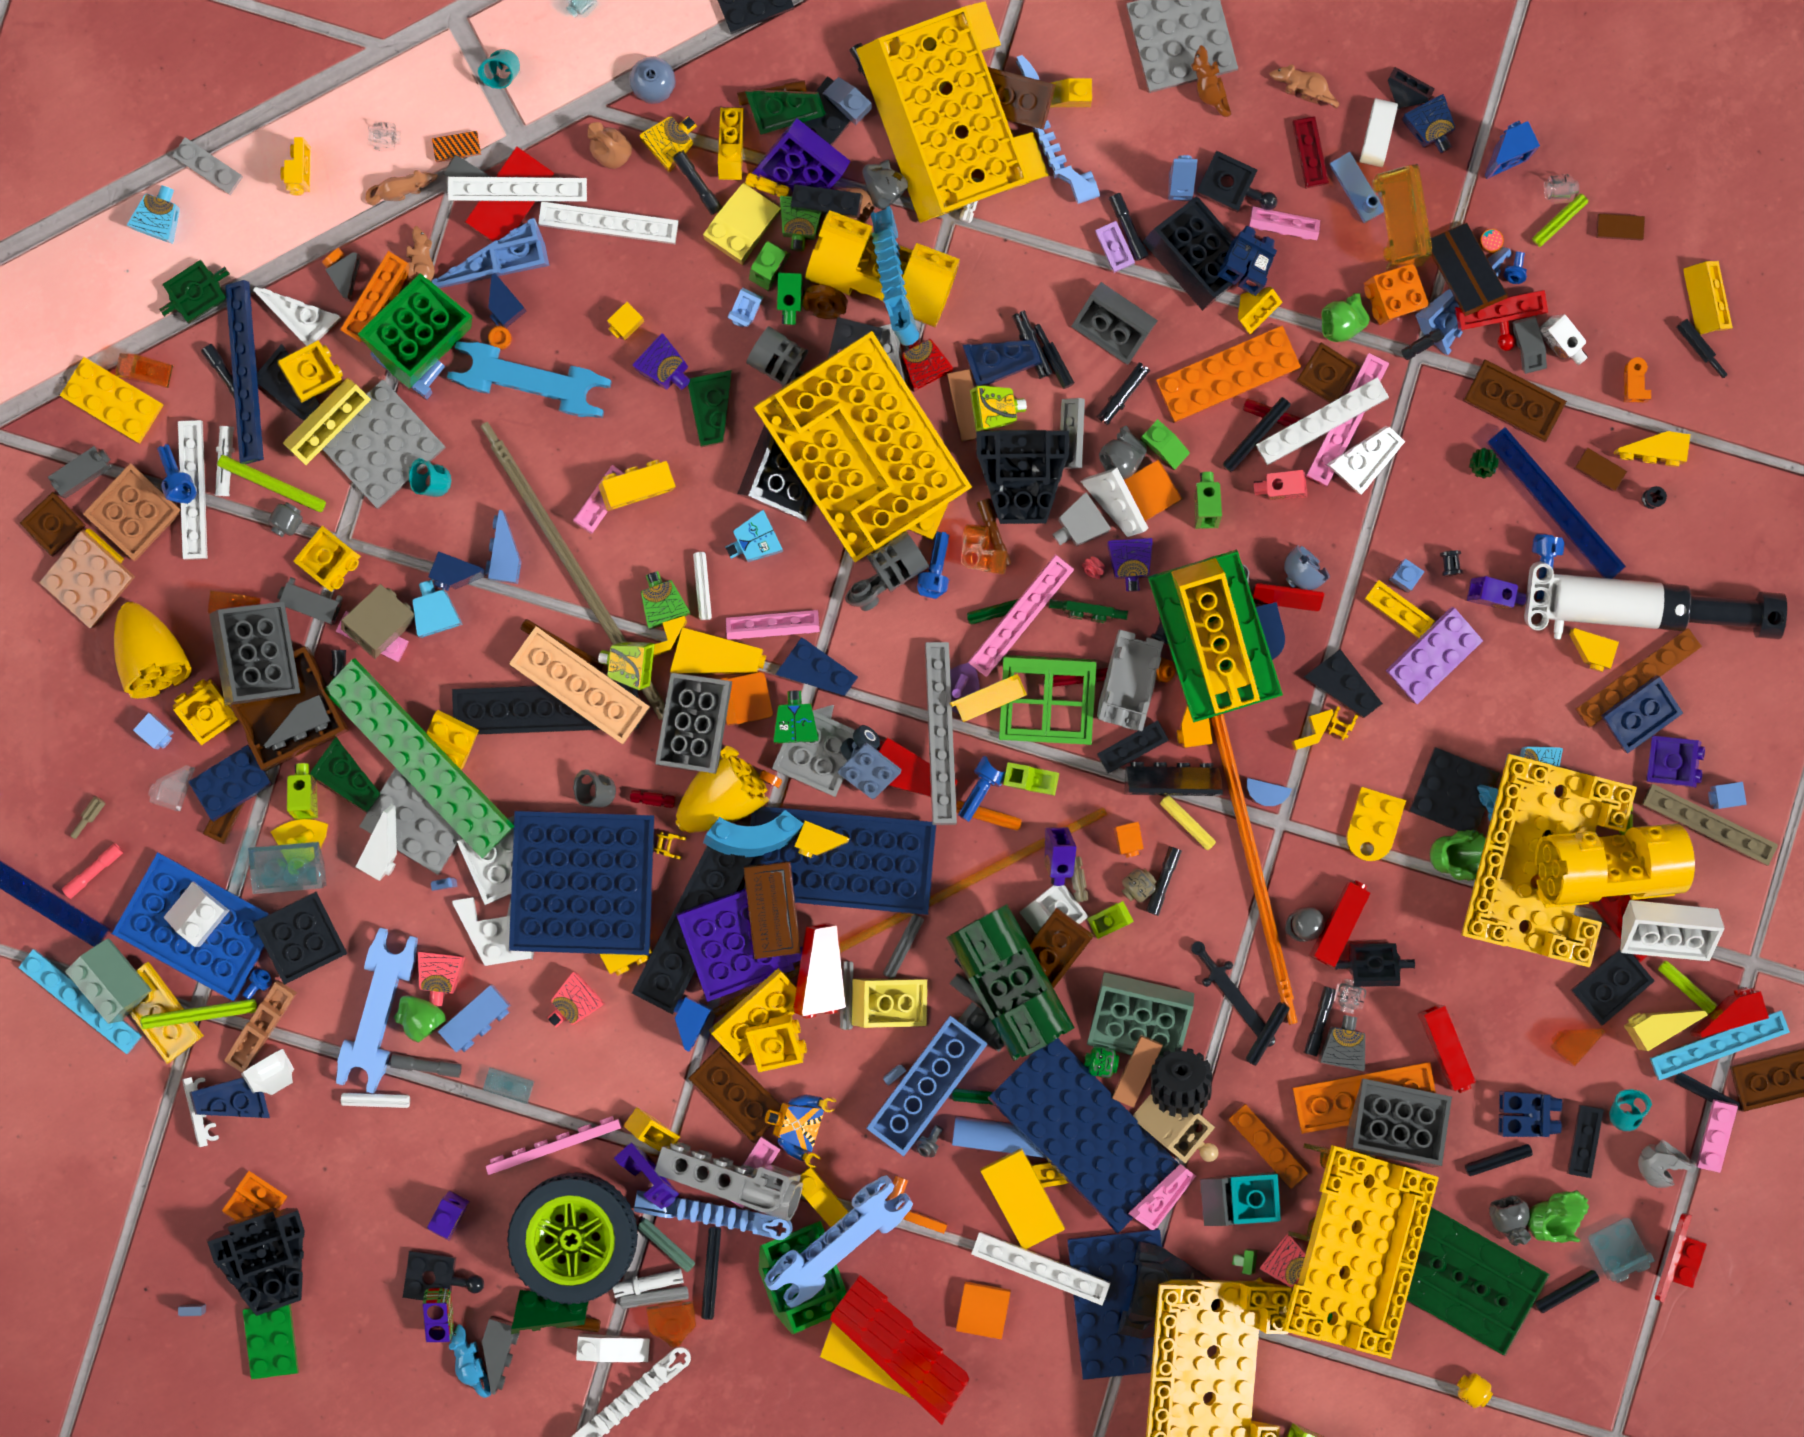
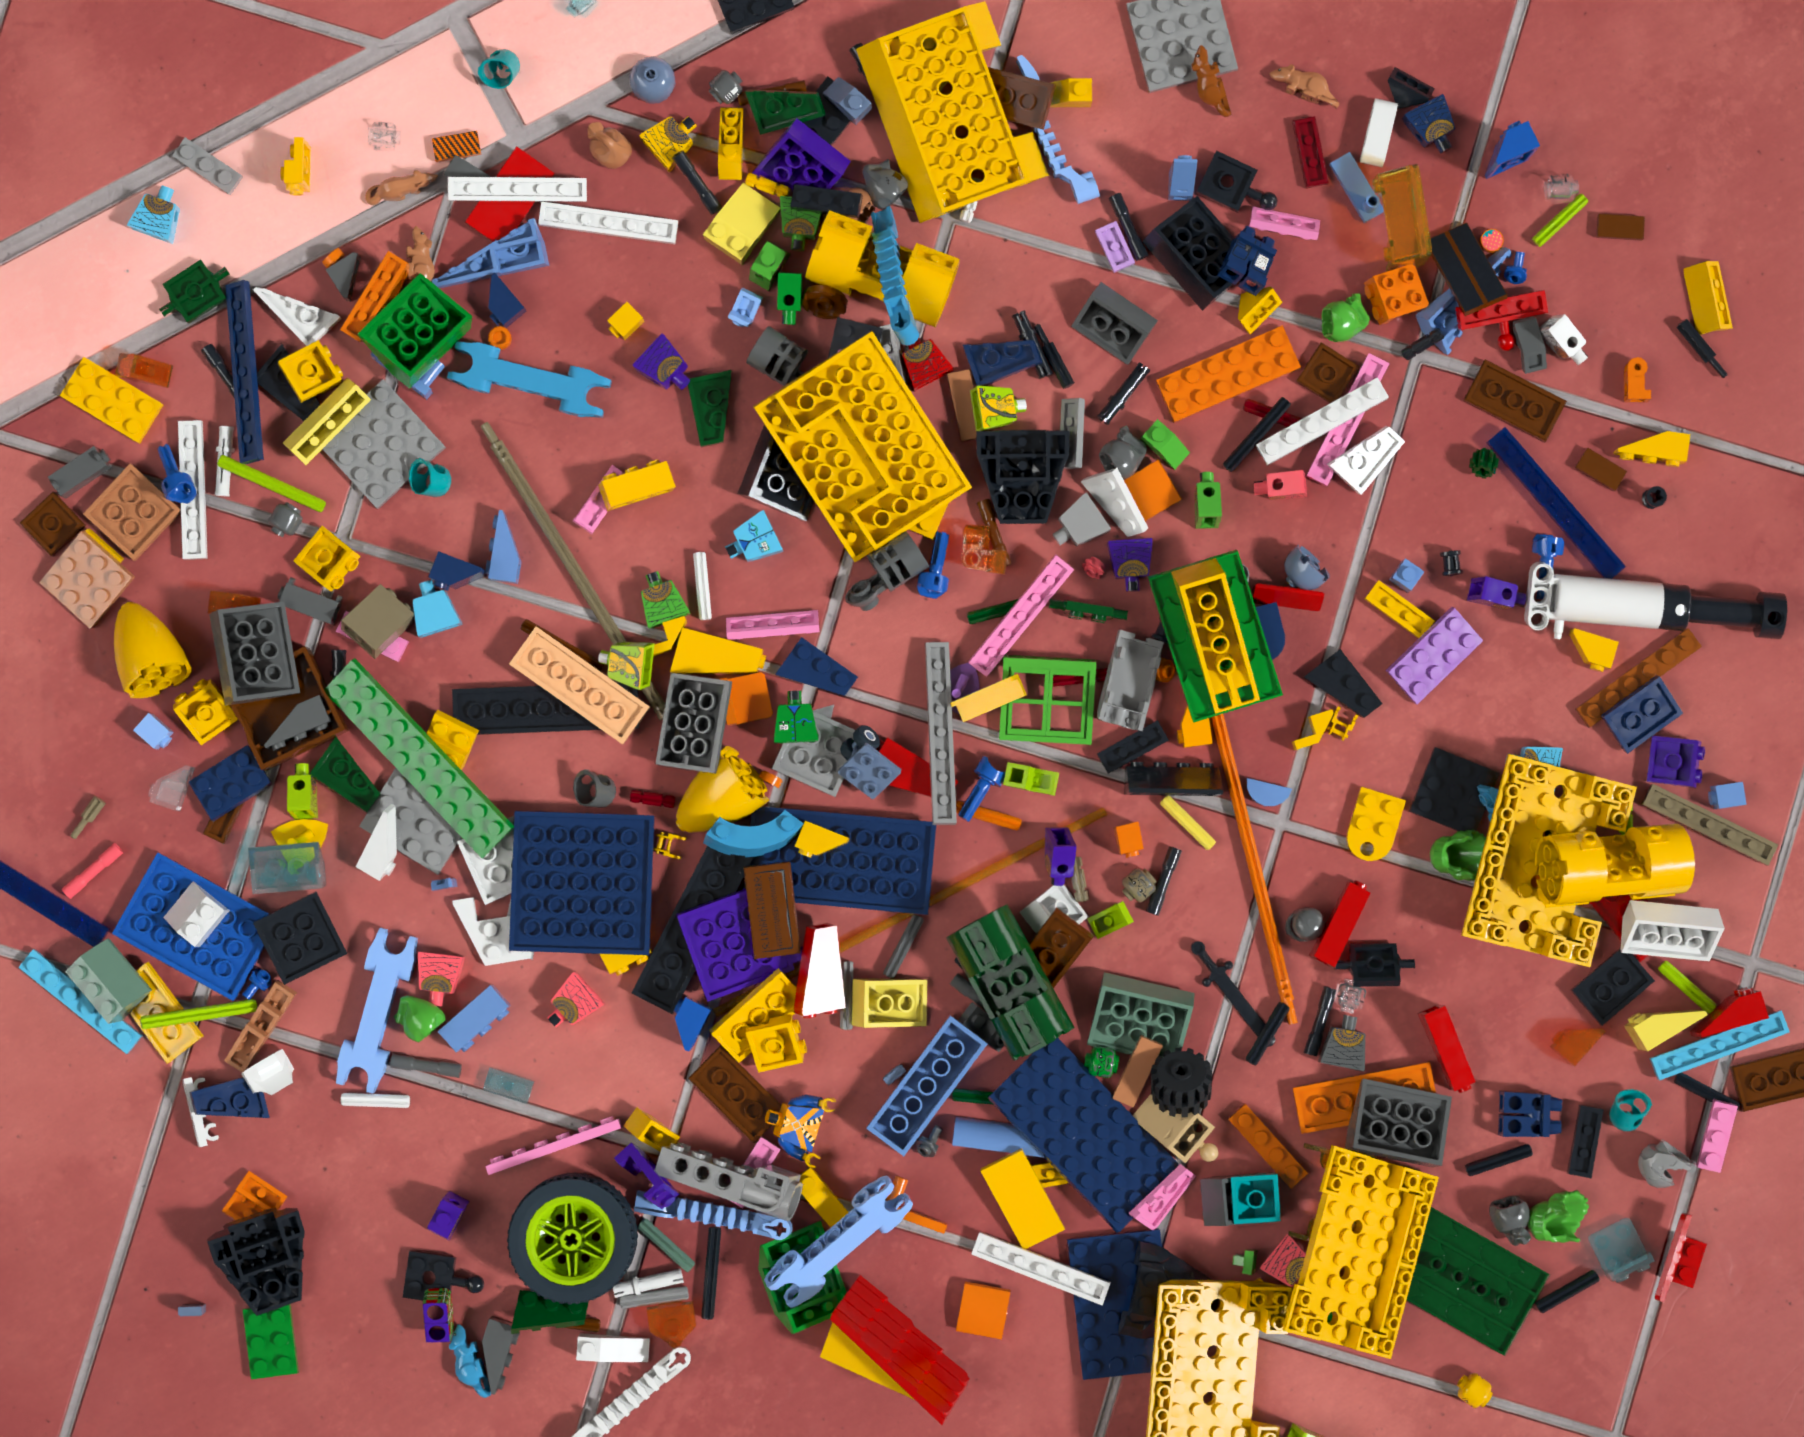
none -> dark grey head [708,70,743,104]

